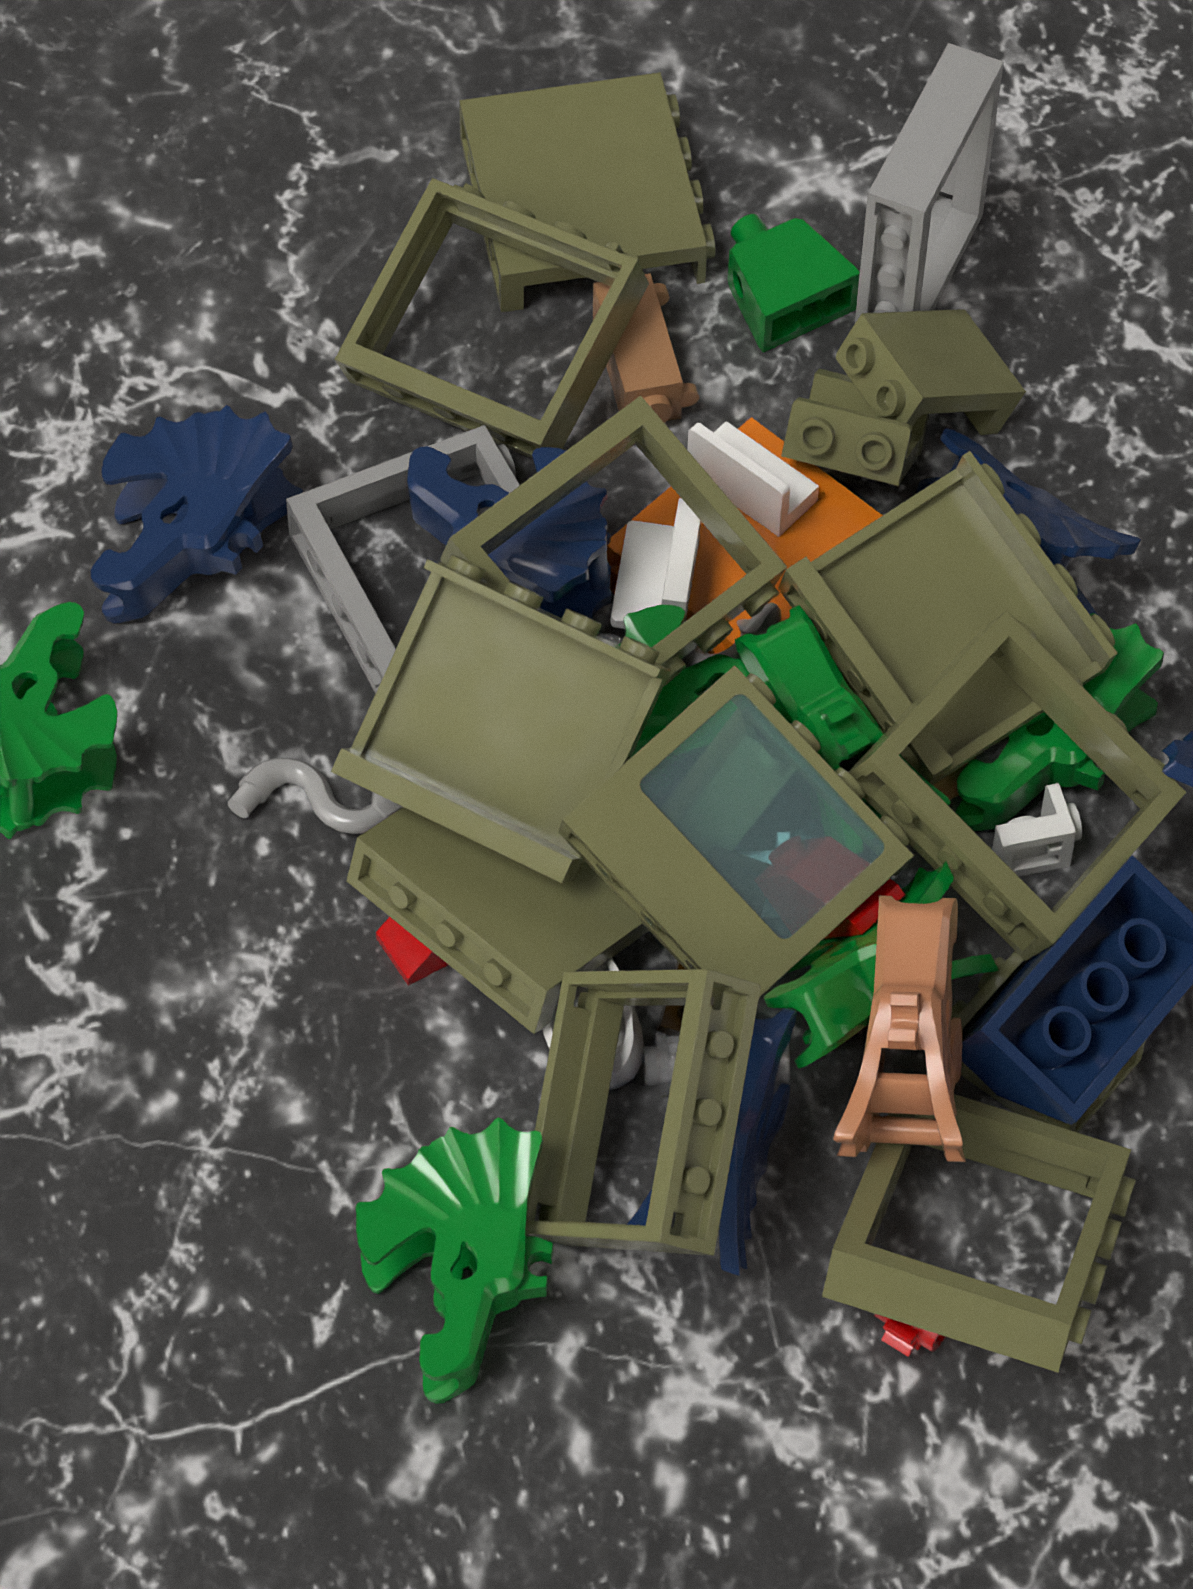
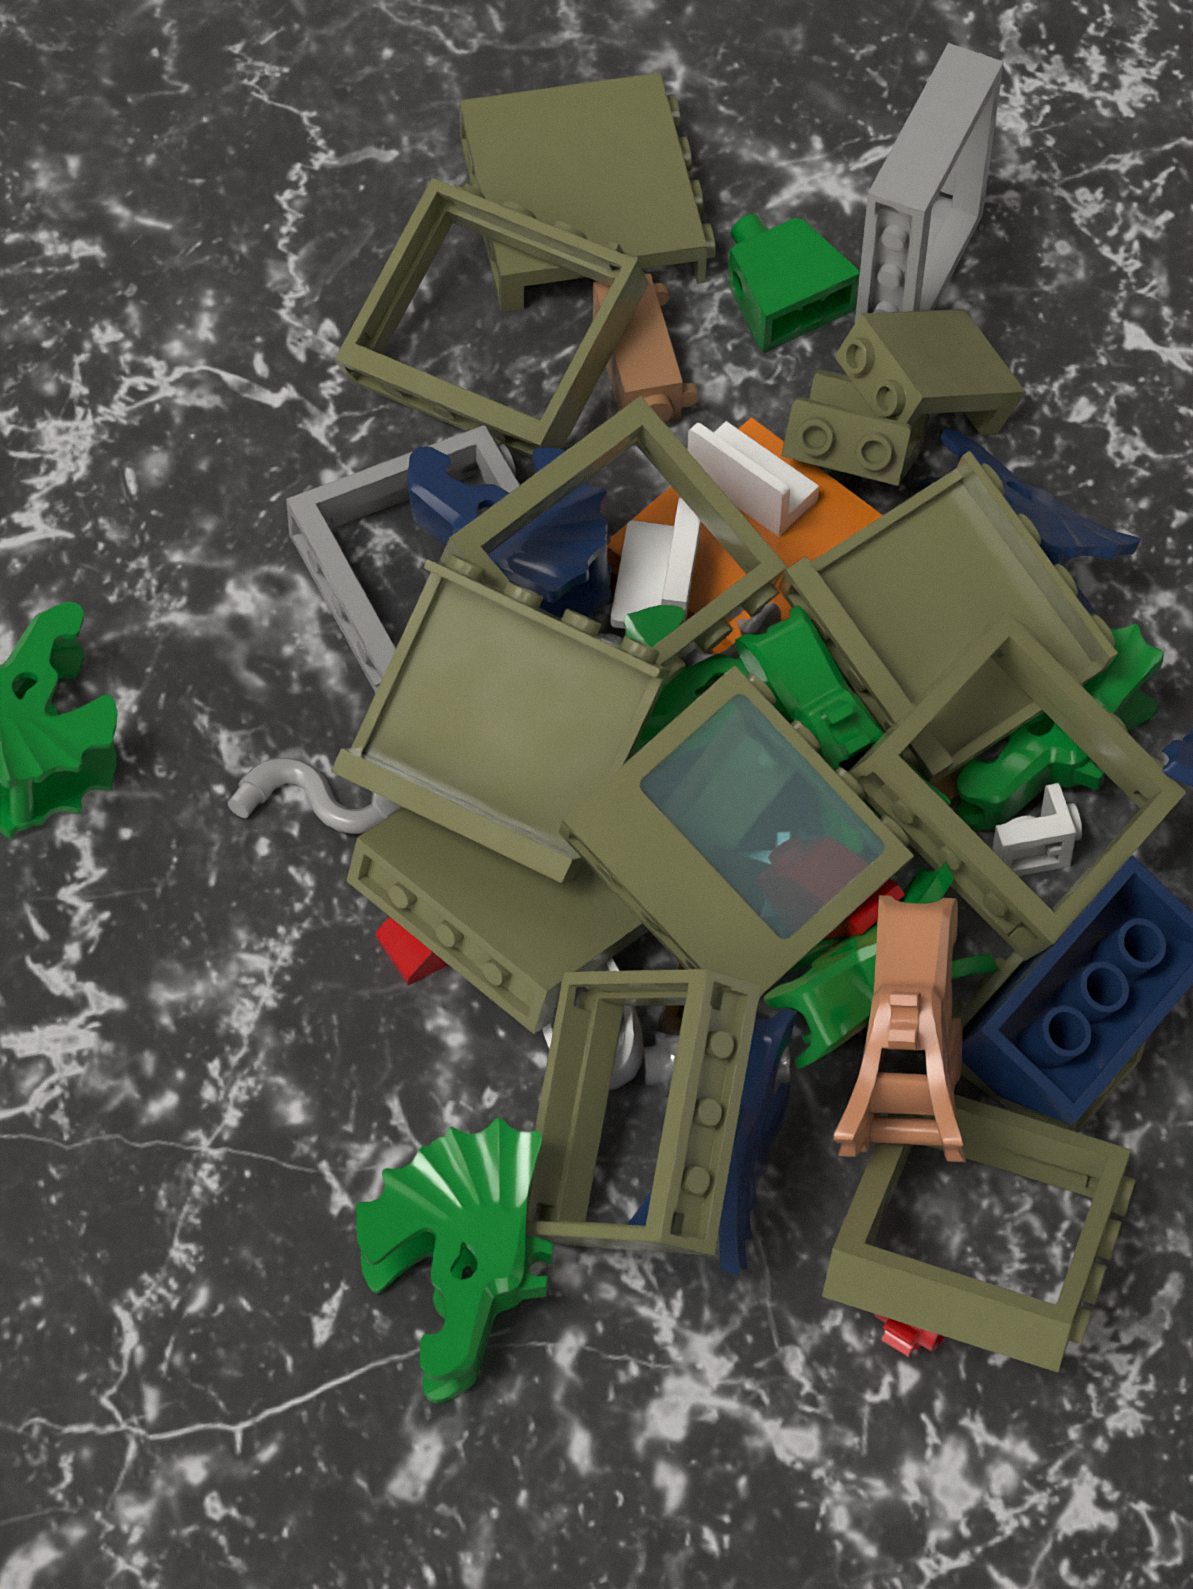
dark blue animal [90,405,304,623] -> none

